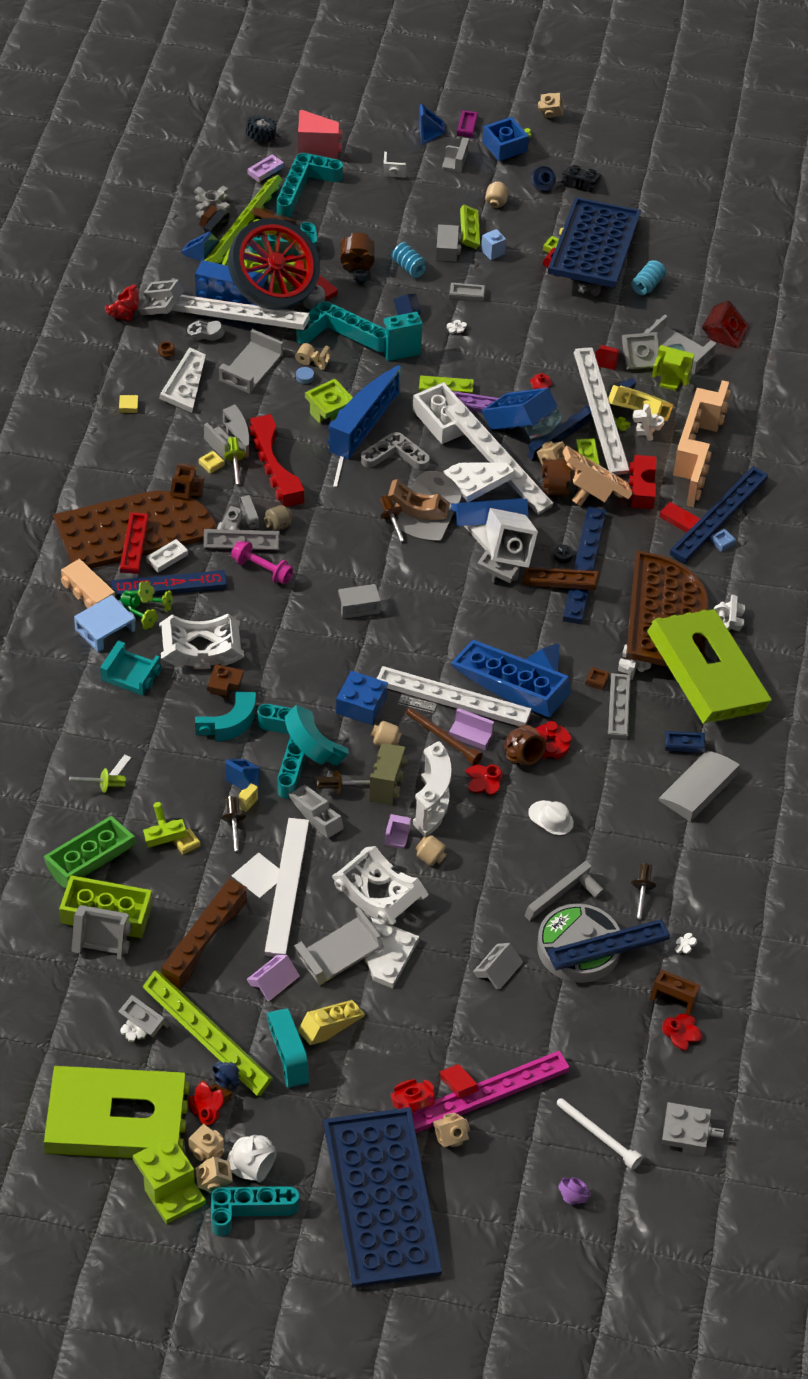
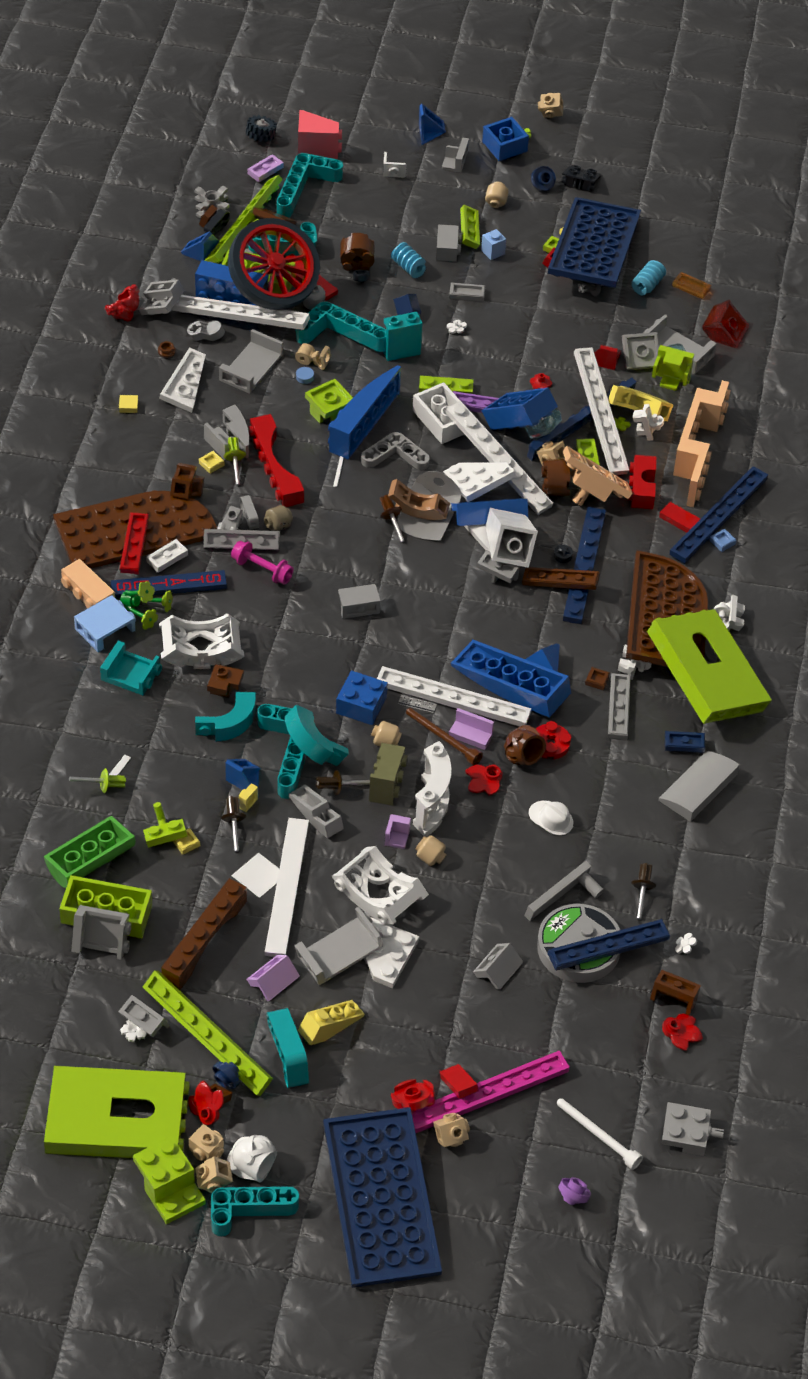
magenta tile [457,110,478,138] -> none
none -> clear orange tile [672,272,711,299]

